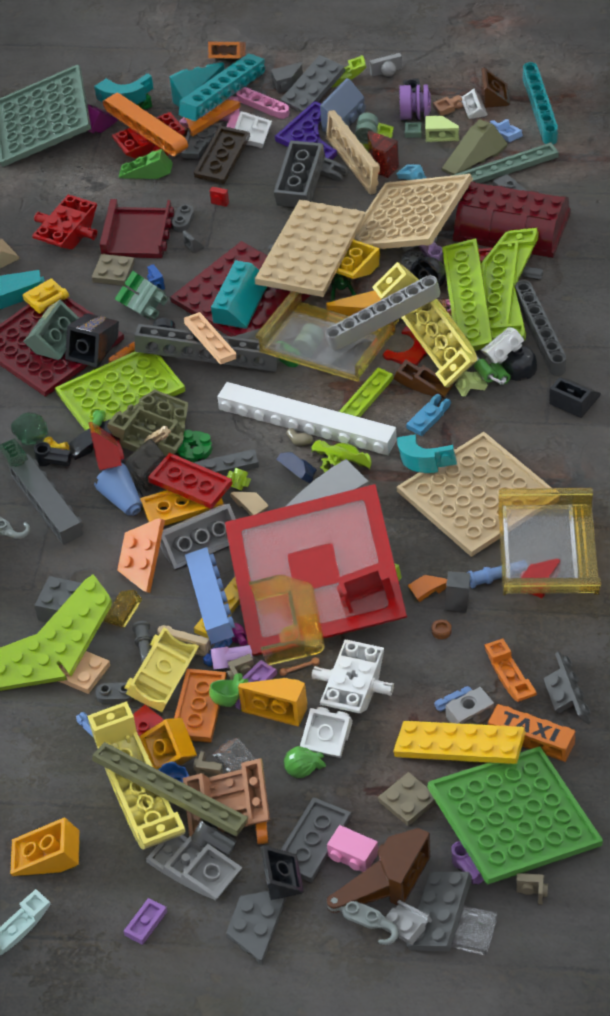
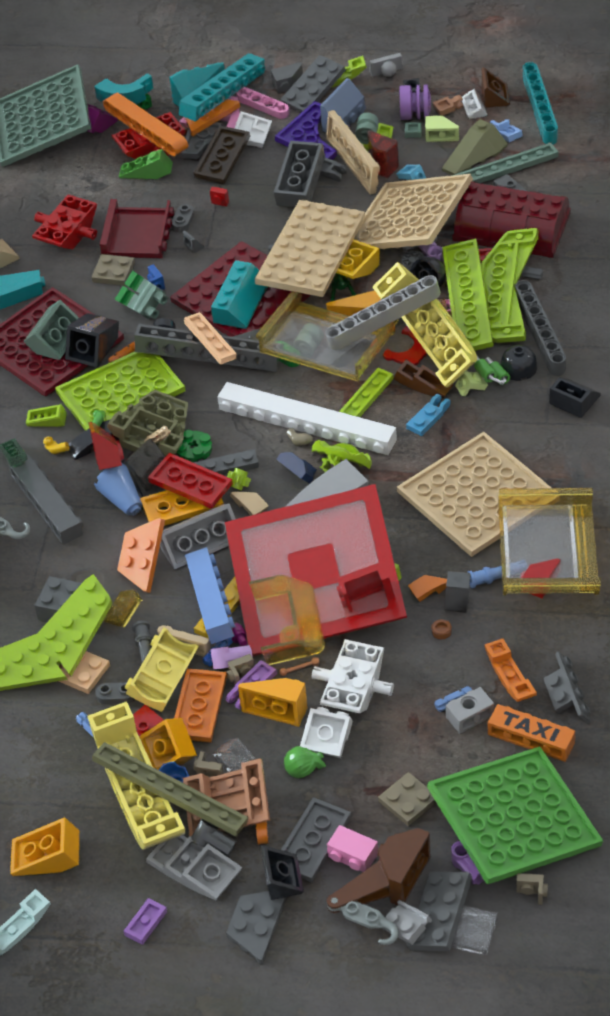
clear green hair [11,412,49,445] -> none
yellow plate [23,278,69,314] -> none
black piece [34,442,72,467] -> none
orange brick [208,42,245,58] -> none
bright green piece [209,673,248,707] -> none
yellow plate [393,721,526,764] -> none
teal arch [397,434,457,473] -> none
white plate [481,327,524,364] -> none
none -> lime slope [26,404,67,427]

